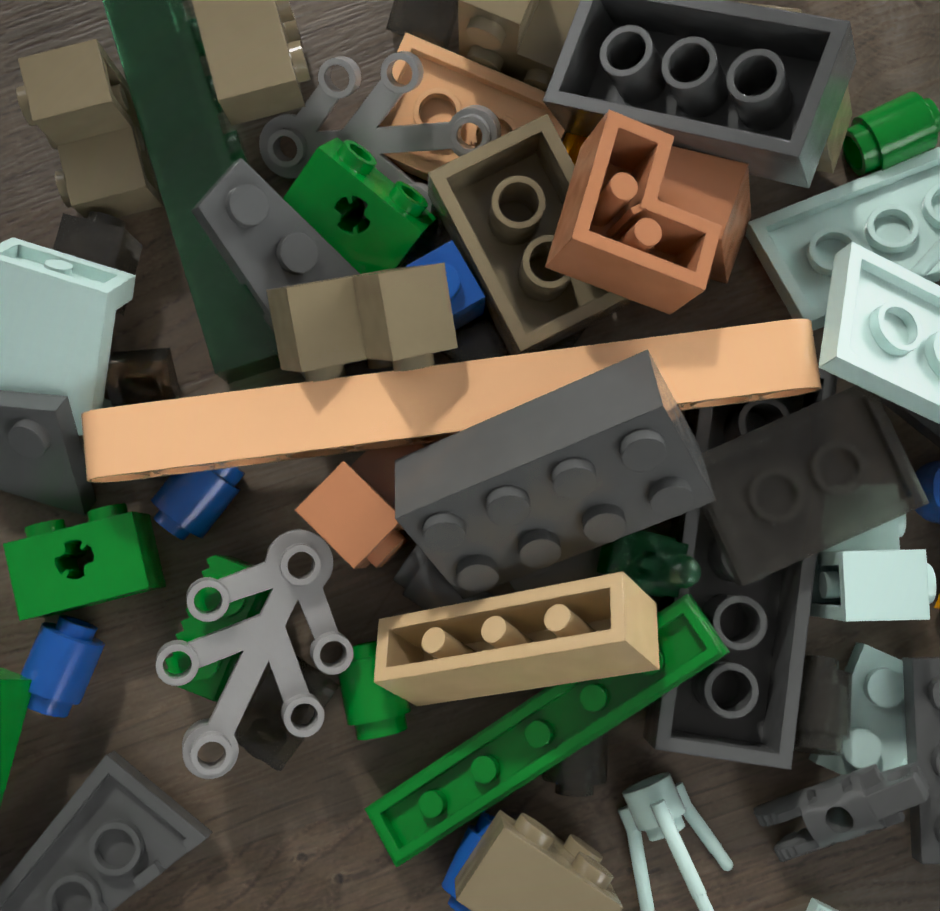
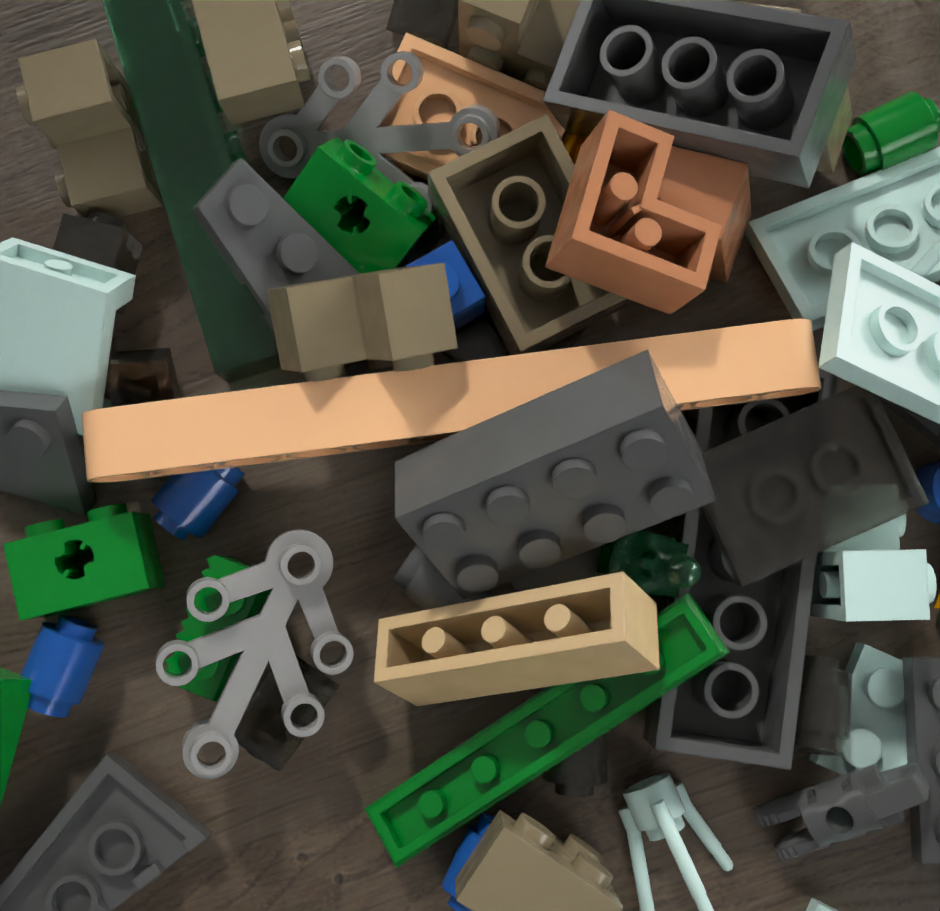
nougat brick [295,444,424,569] -> none
green brick [337,640,411,740] -> none

